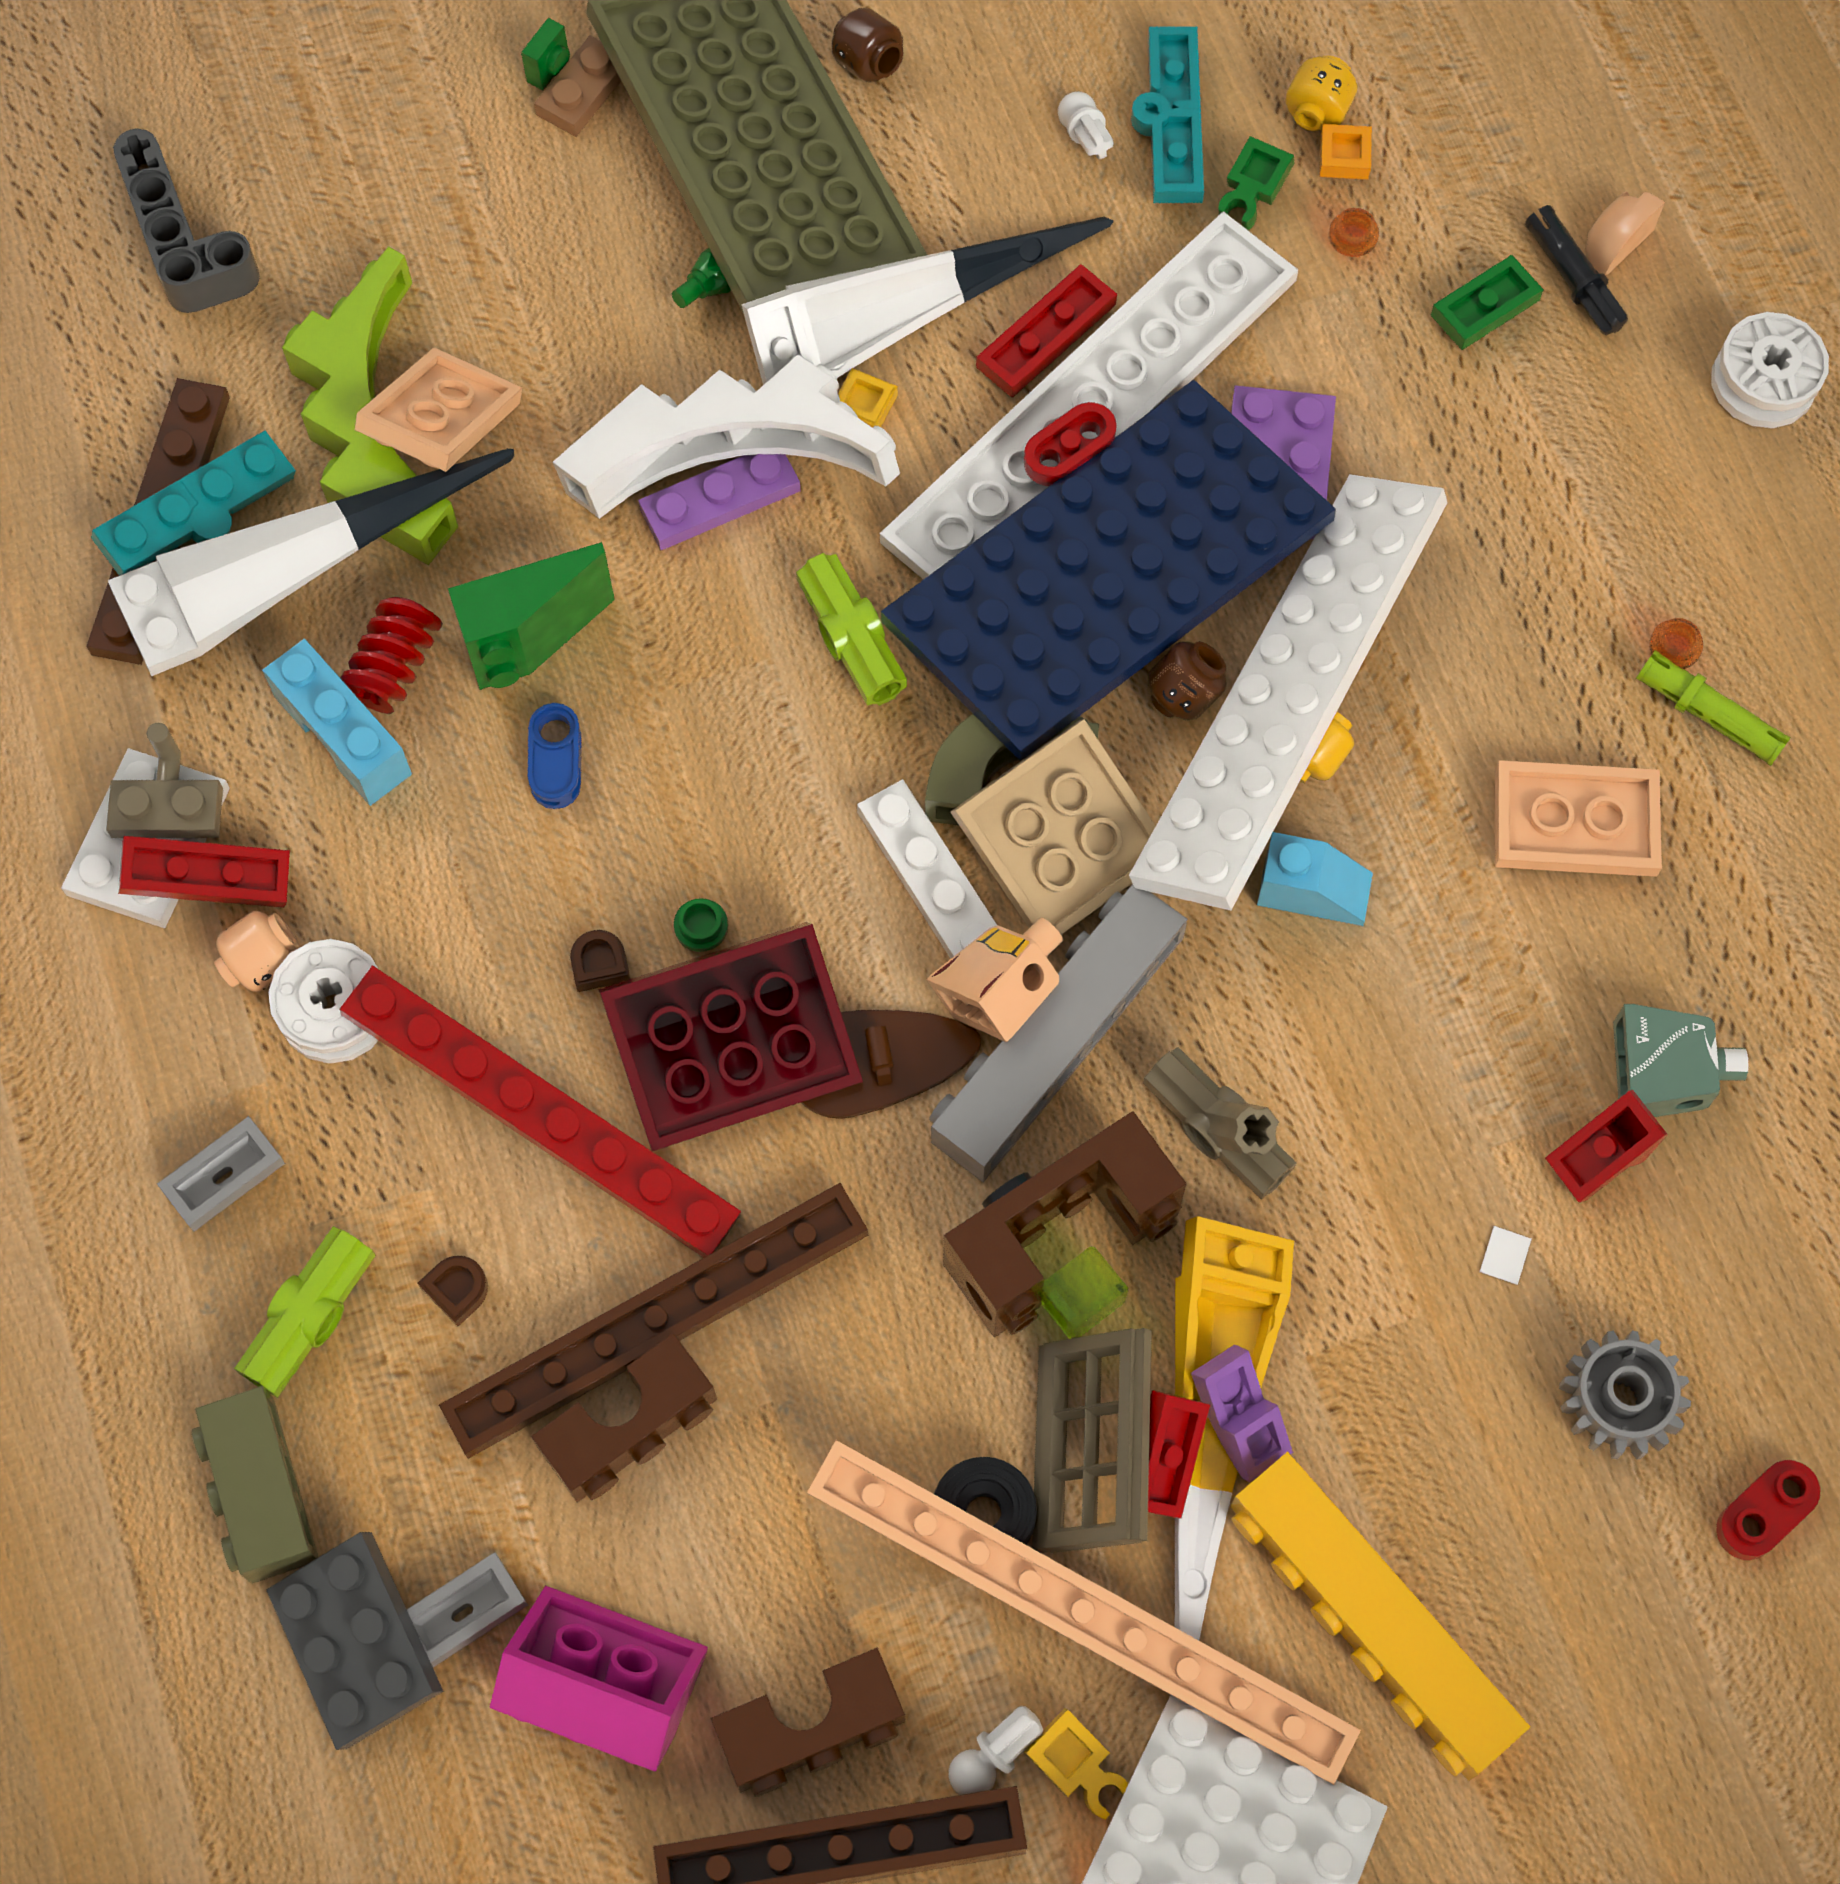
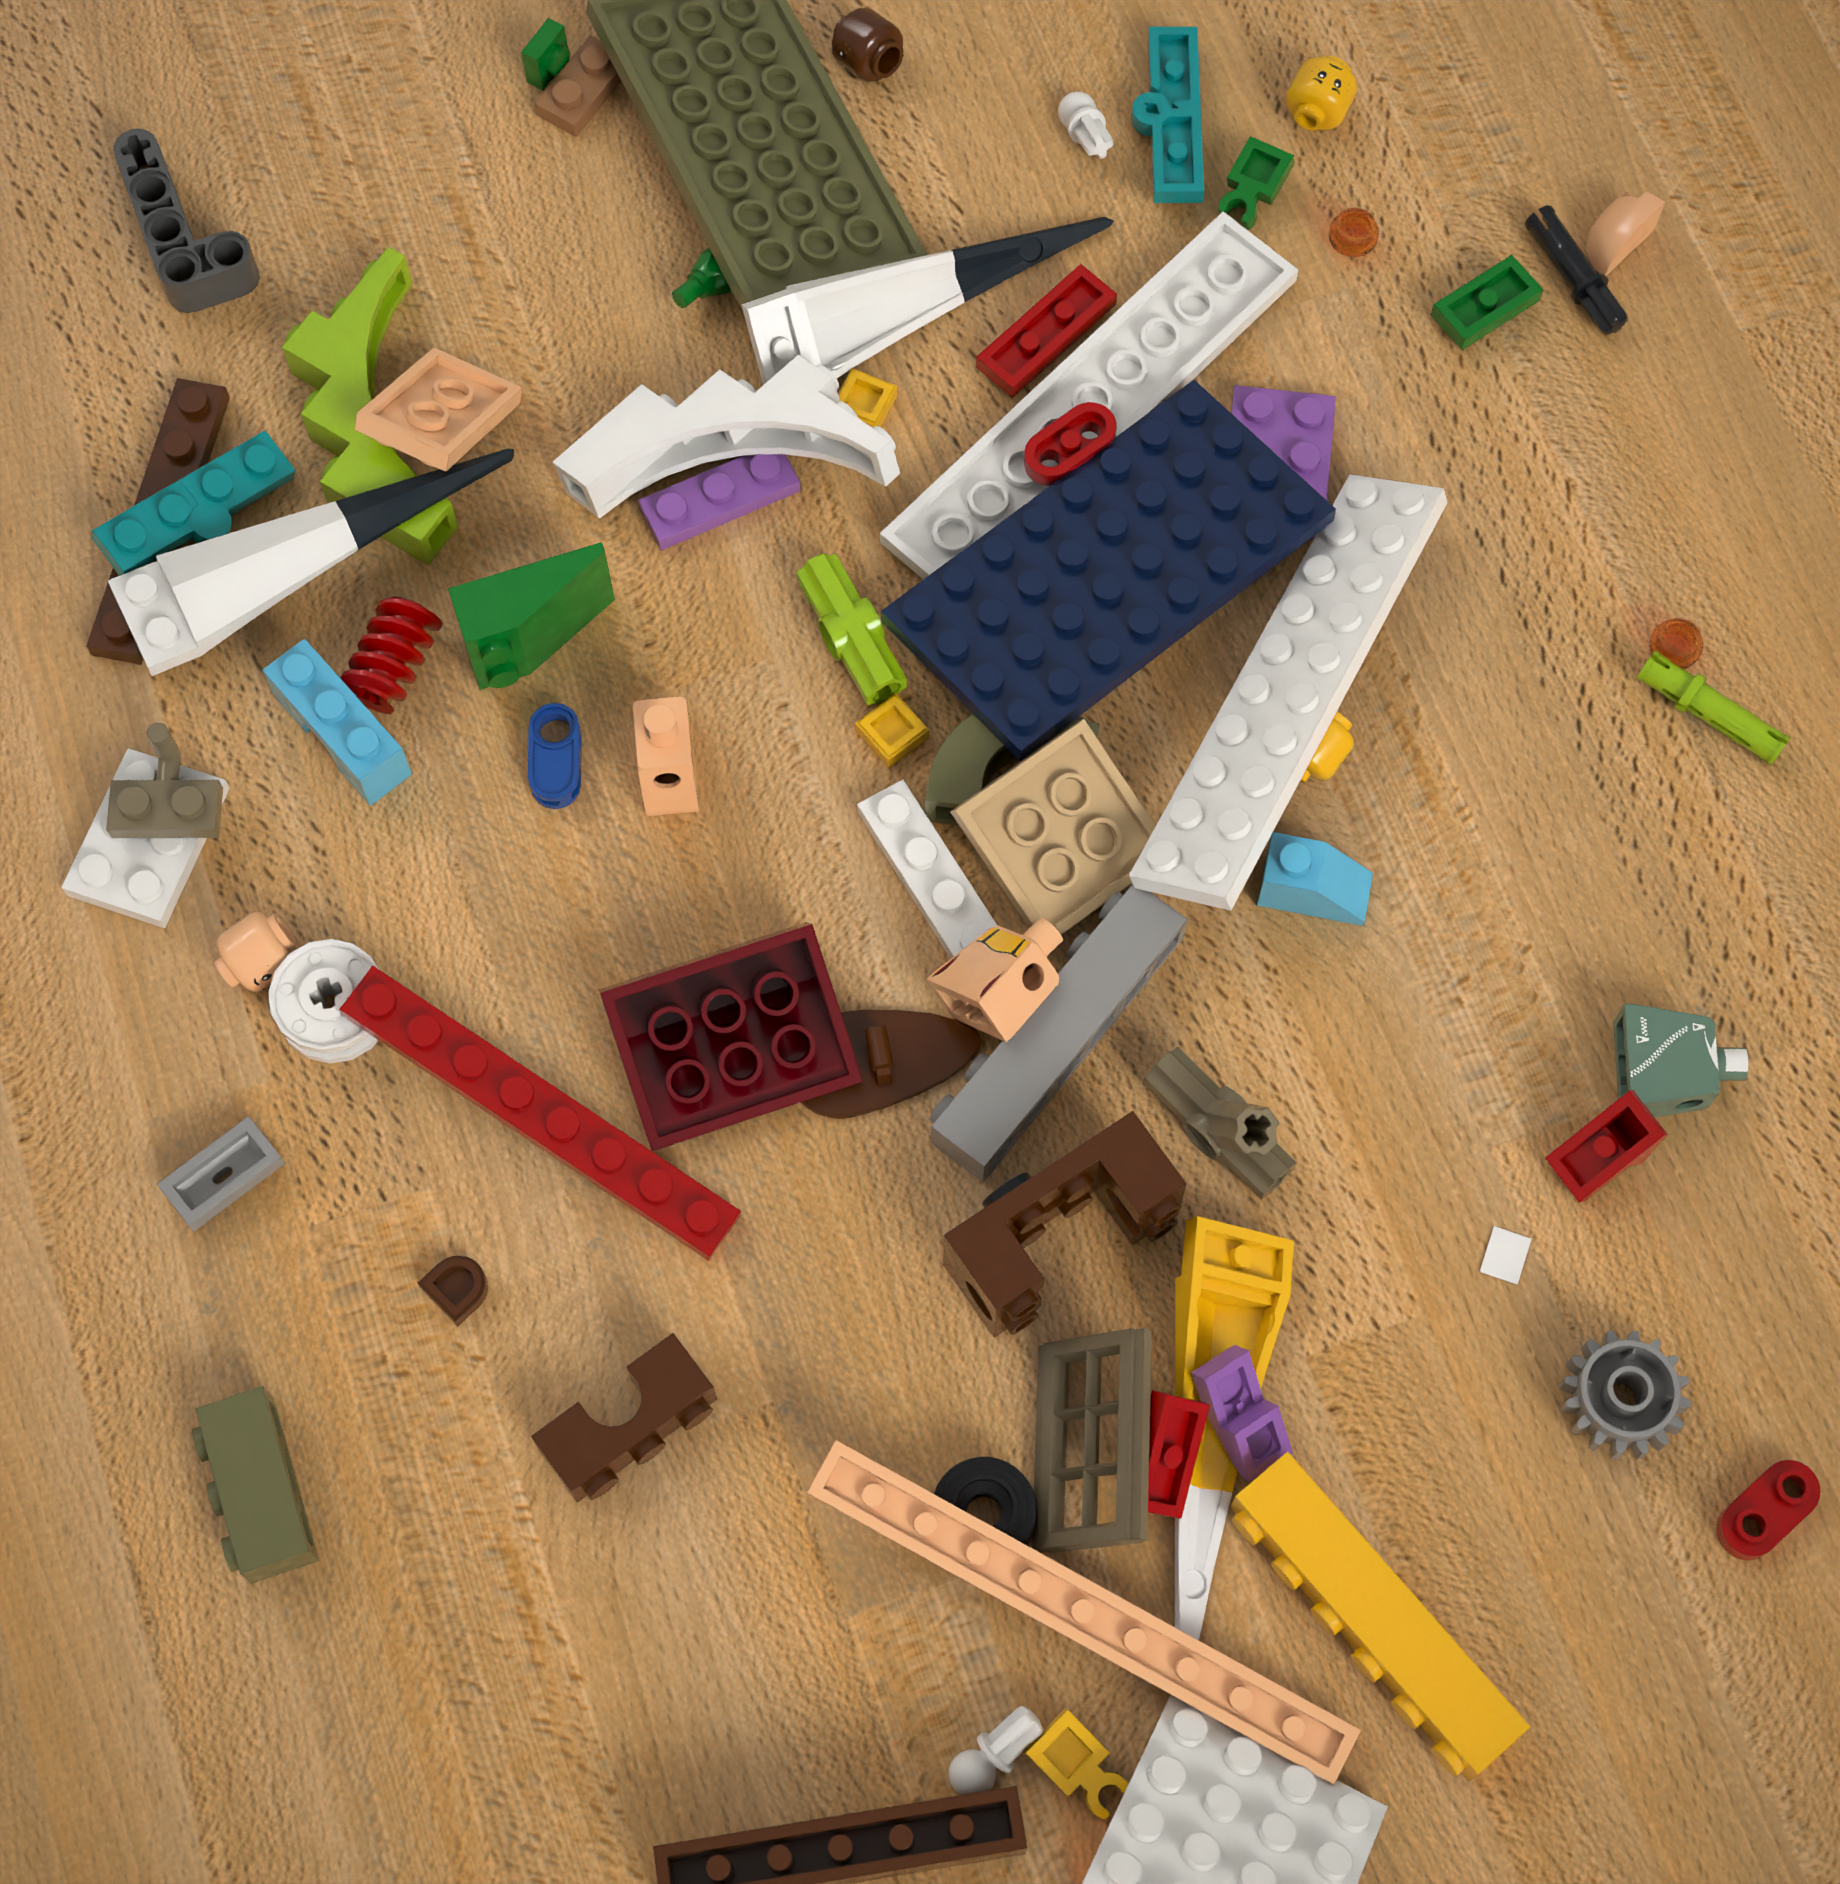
red plate [118,836,290,908] -> none
lime piece [234,1226,376,1398] -> none
dark grey plate [266,1532,444,1750] -> none
light grey piece [407,1552,528,1668] -> none
reddish brown plate [439,1183,868,1459] -> none
dark pink slope [489,1585,708,1772] -> none
reddish brown tile [570,930,631,992] -> none
green plate [674,898,728,952] -> none
reddish brown arch [711,1647,906,1797] -> none
clear neon green panel [1038,1246,1129,1339] -> none
reddish brown head [1148,641,1226,720] -> none
light orange plate [1319,124,1372,180] -> none
light nougat plate [1495,760,1662,877] -> none
white wheel [1711,312,1829,428] -> none
none -> light nougat torso [633,696,699,816]
none -> yellow tile [855,693,929,768]

